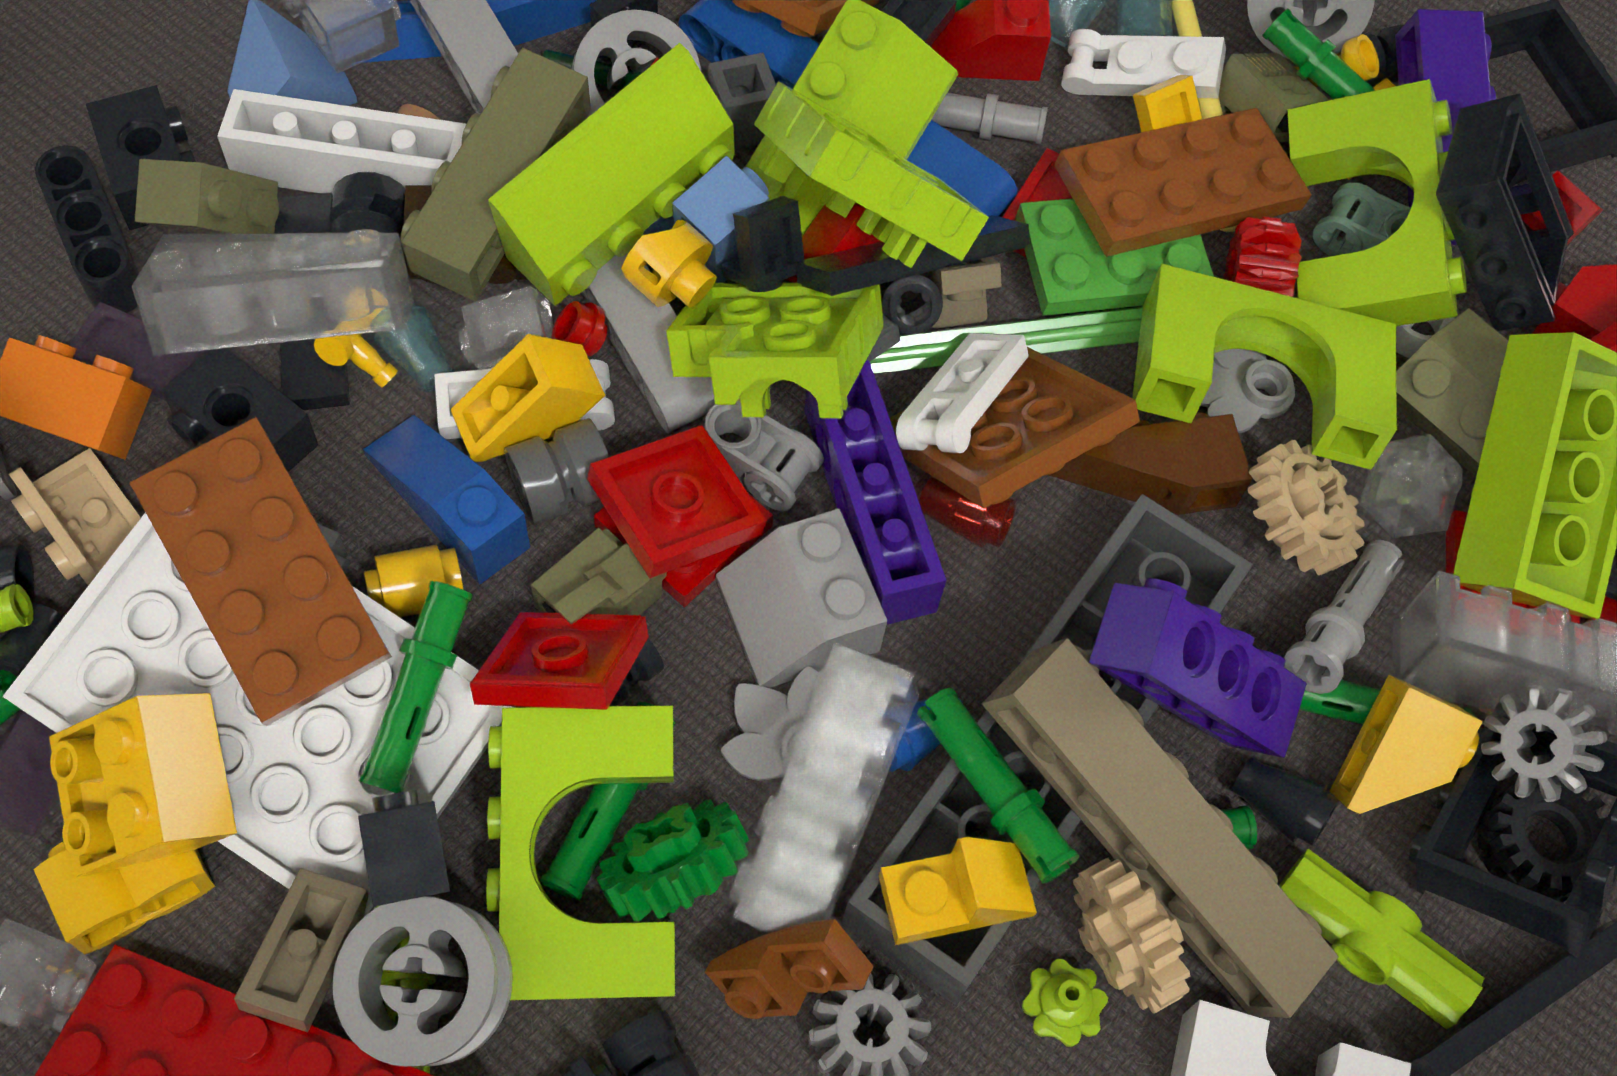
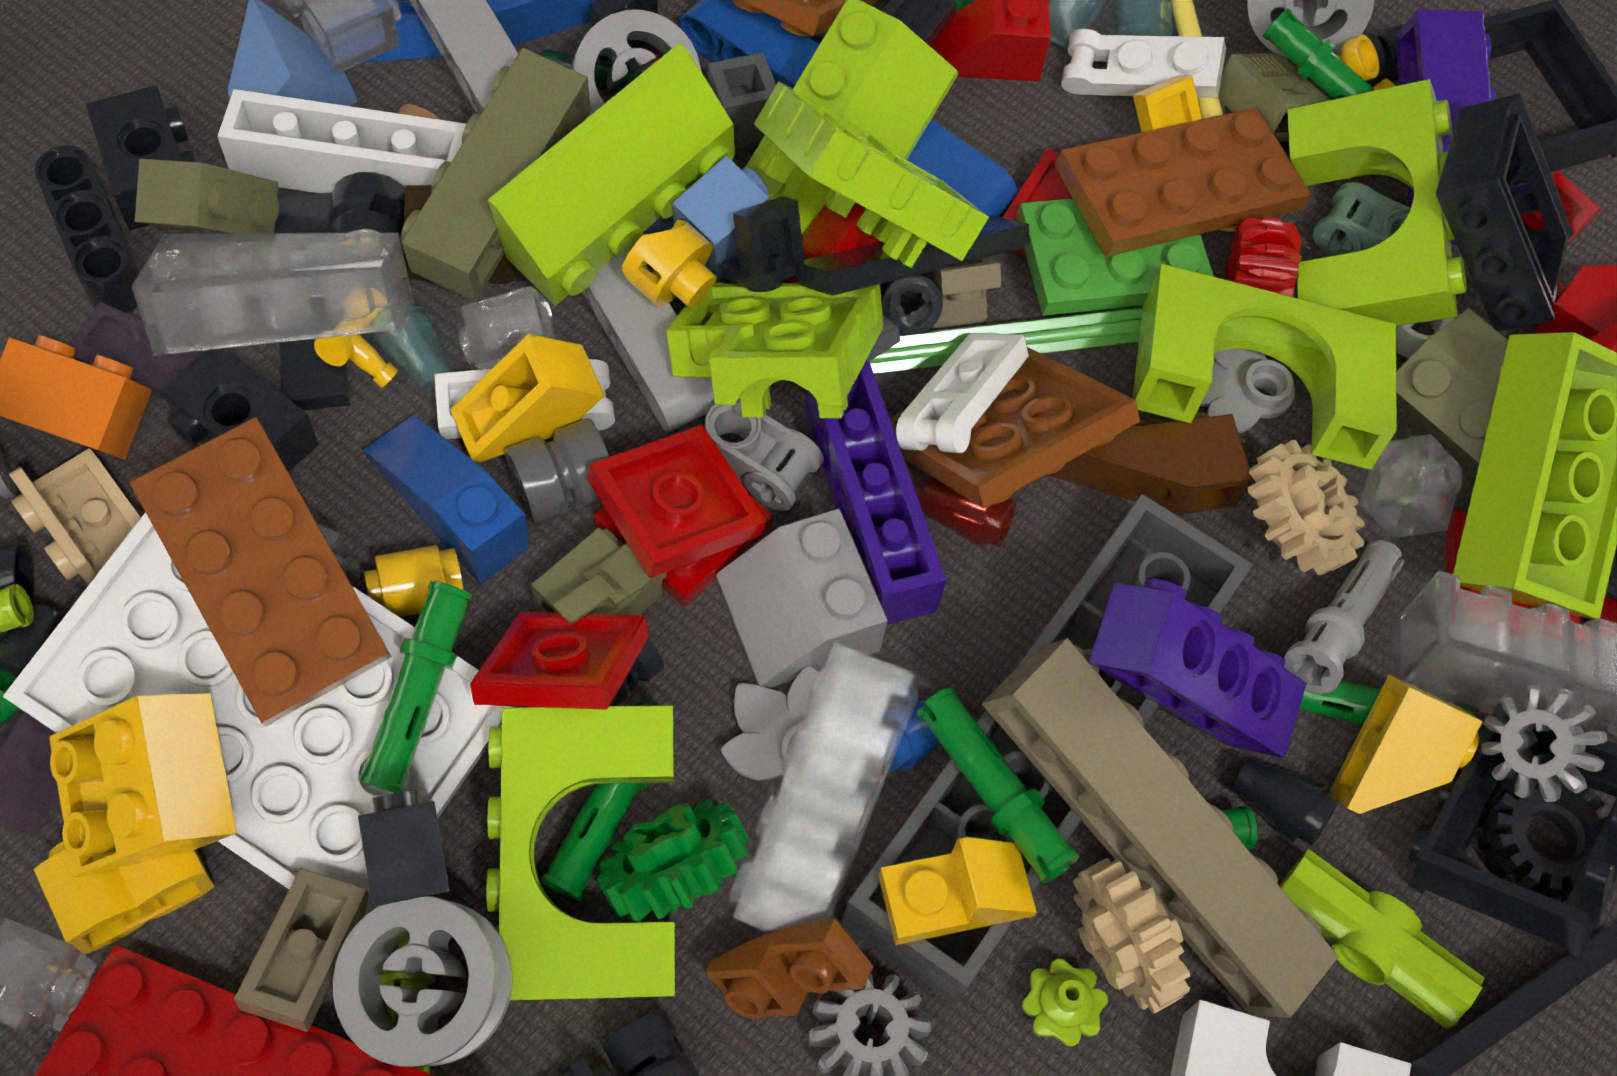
red plate [552,301,607,356] -> none
light grey pin [931,93,1048,144] -> none

